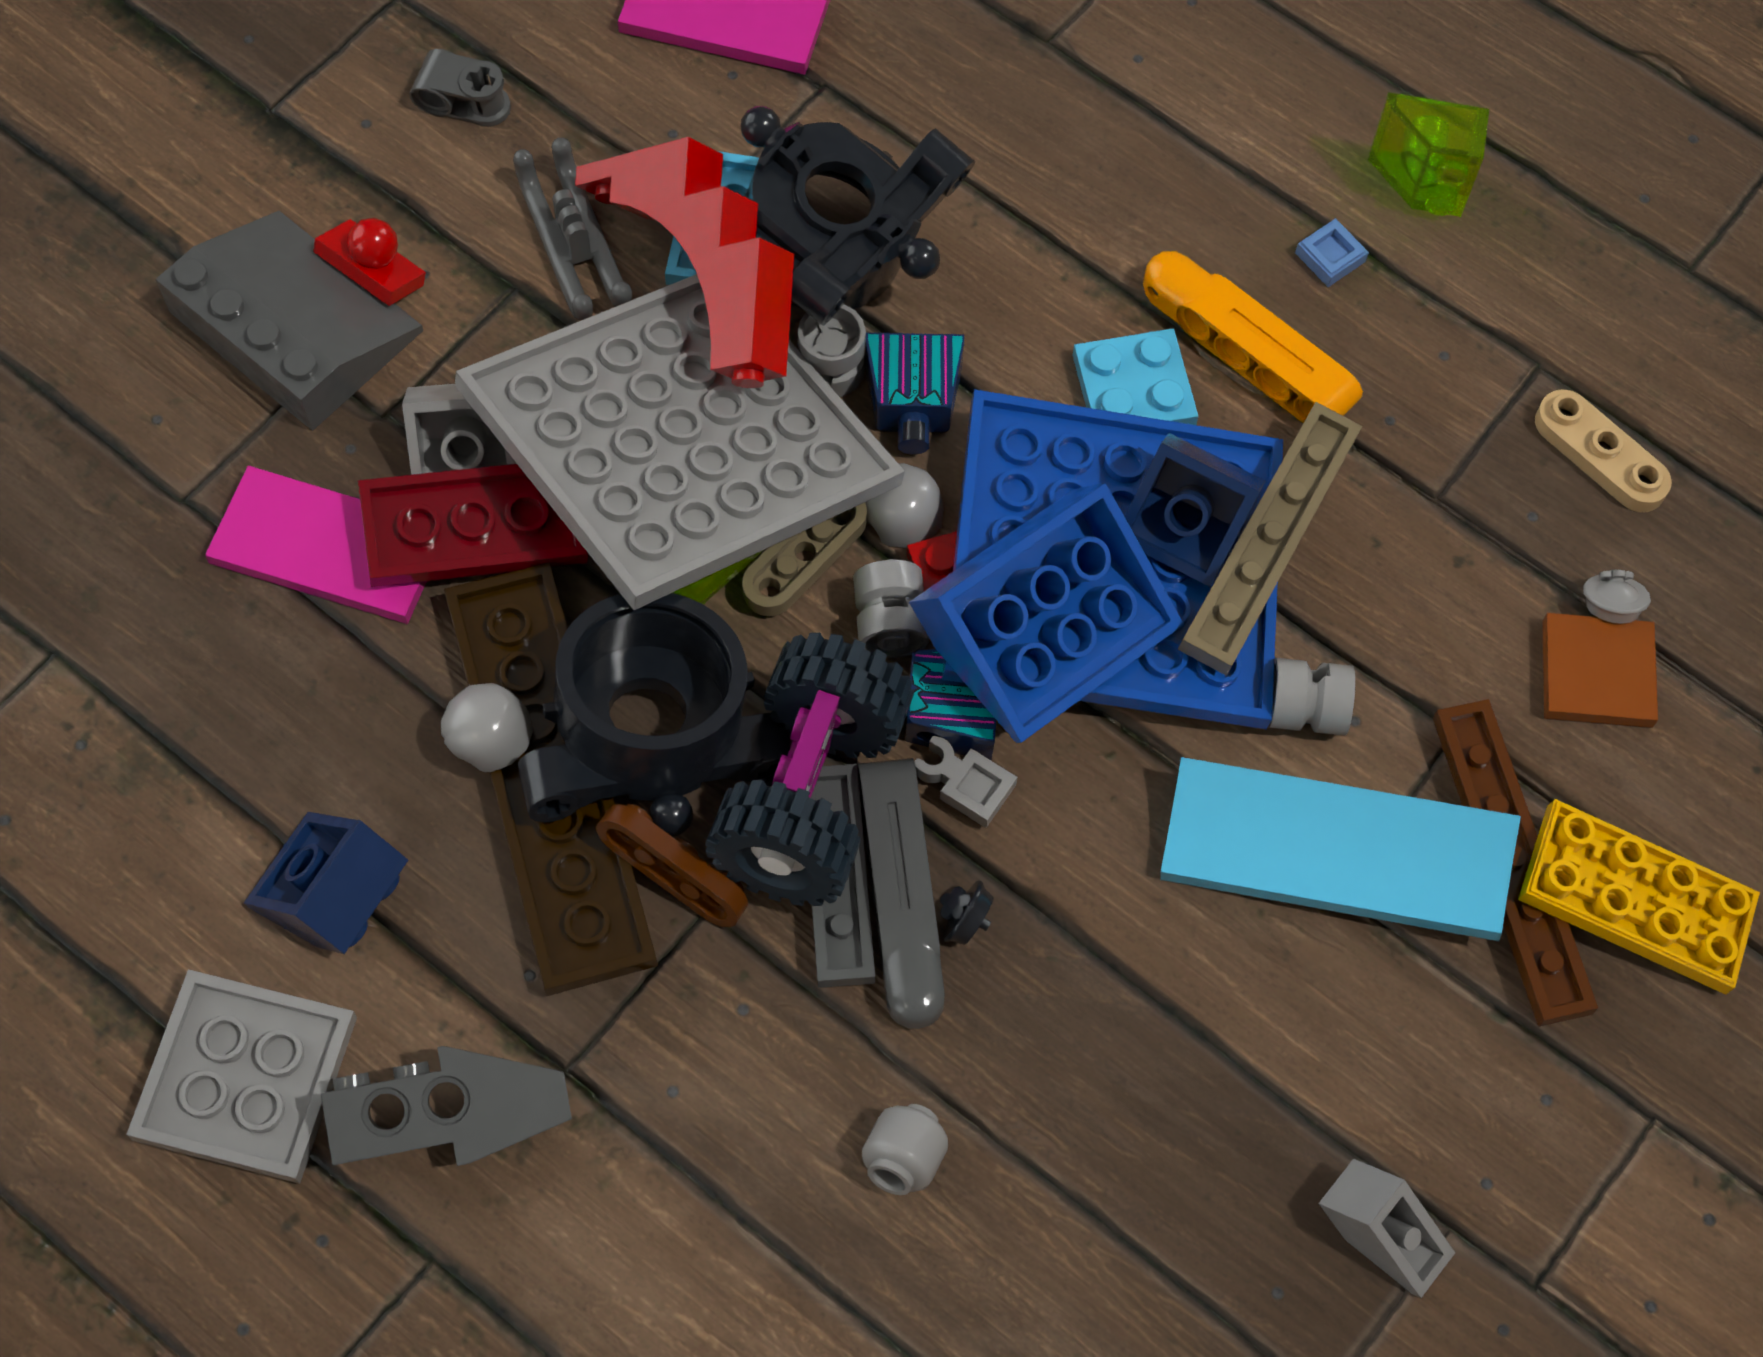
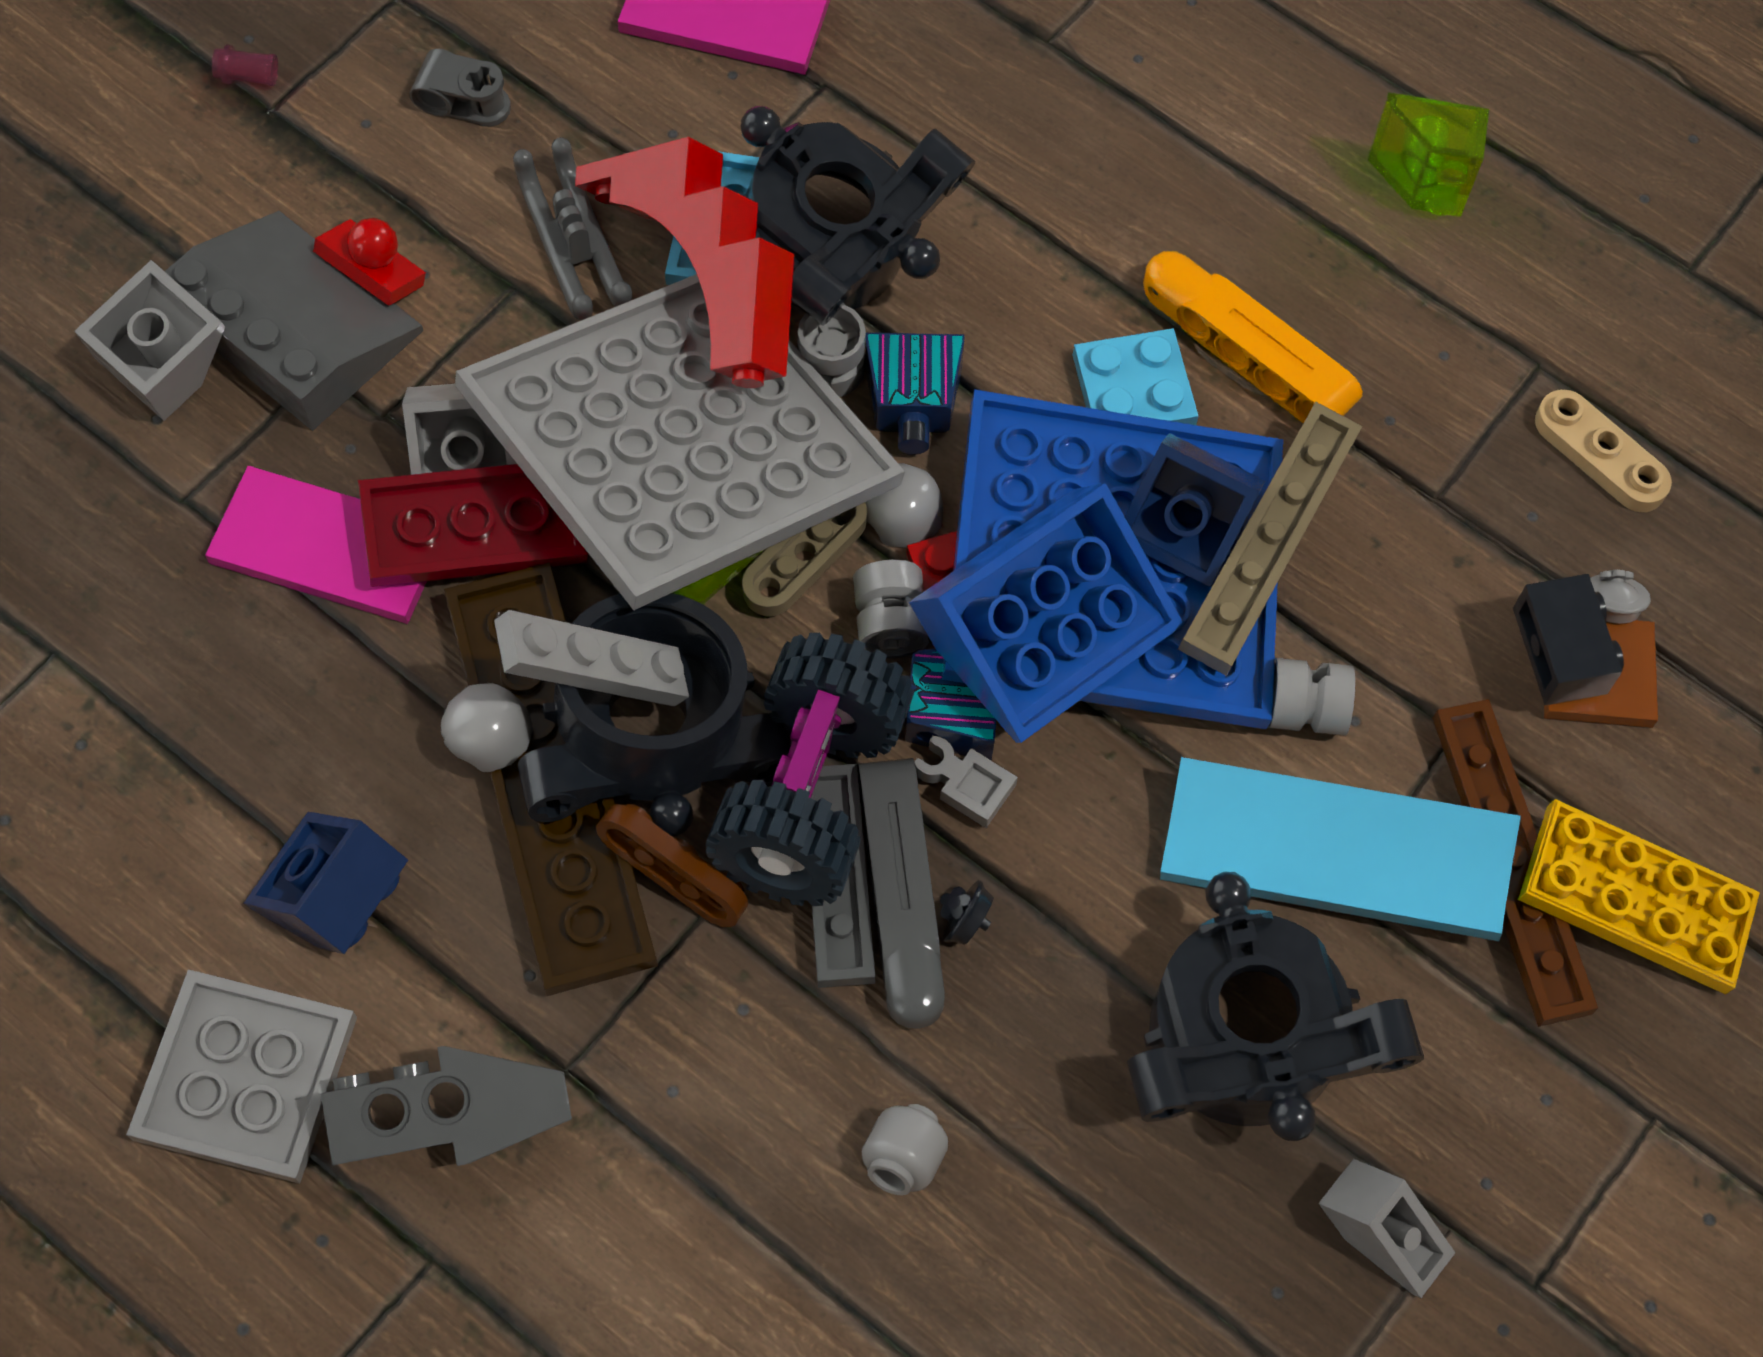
medium blue tile [1295,218,1369,287] -> none
none -> light grey slope [74,260,225,421]
none -> clear pink pin [212,44,278,86]
none -> light grey plate [494,610,689,706]
none -> black piece [1127,871,1424,1141]
none -> black brick [1513,574,1624,705]

